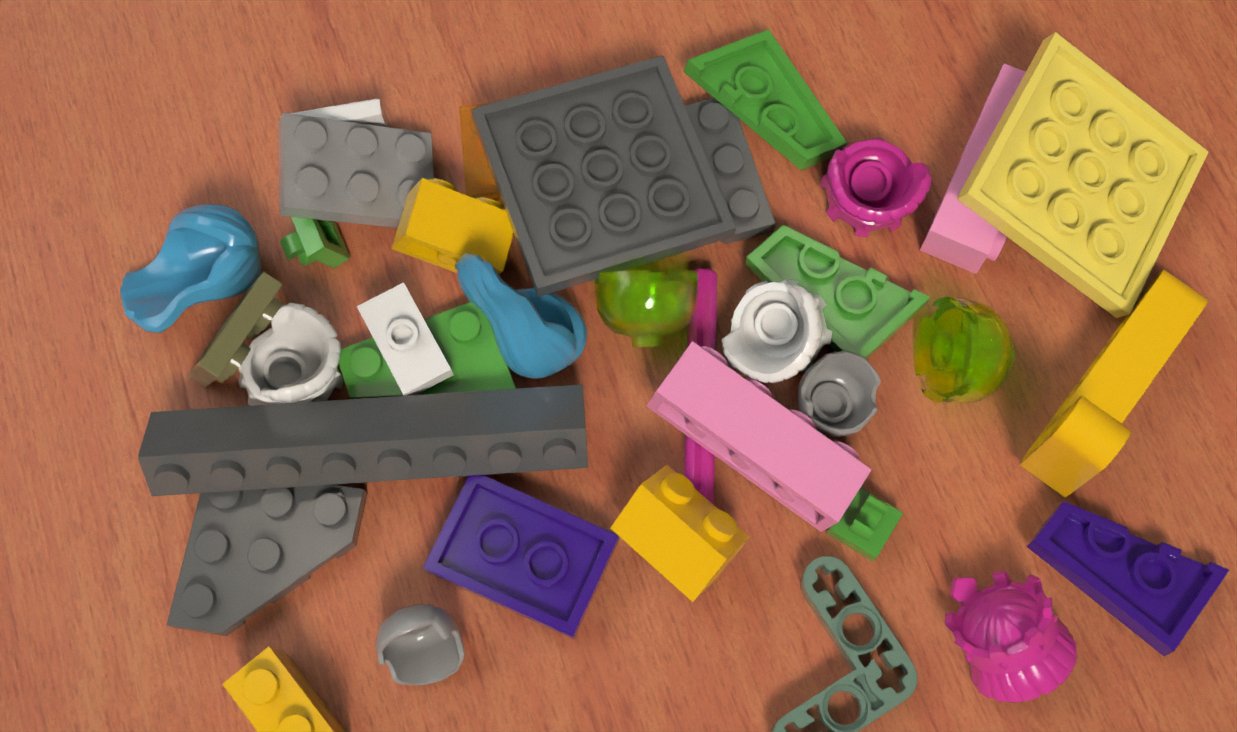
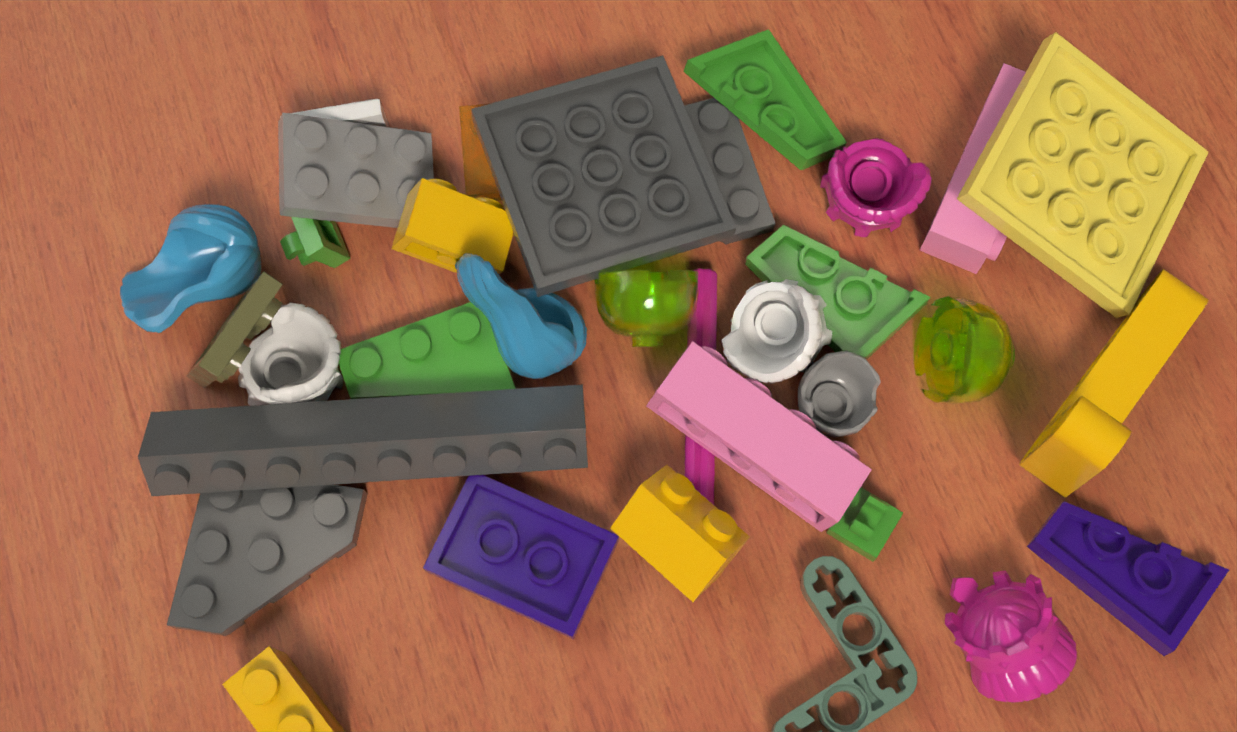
white plate [357,282,454,396] -> none
light grey hair [375,604,465,685] -> none

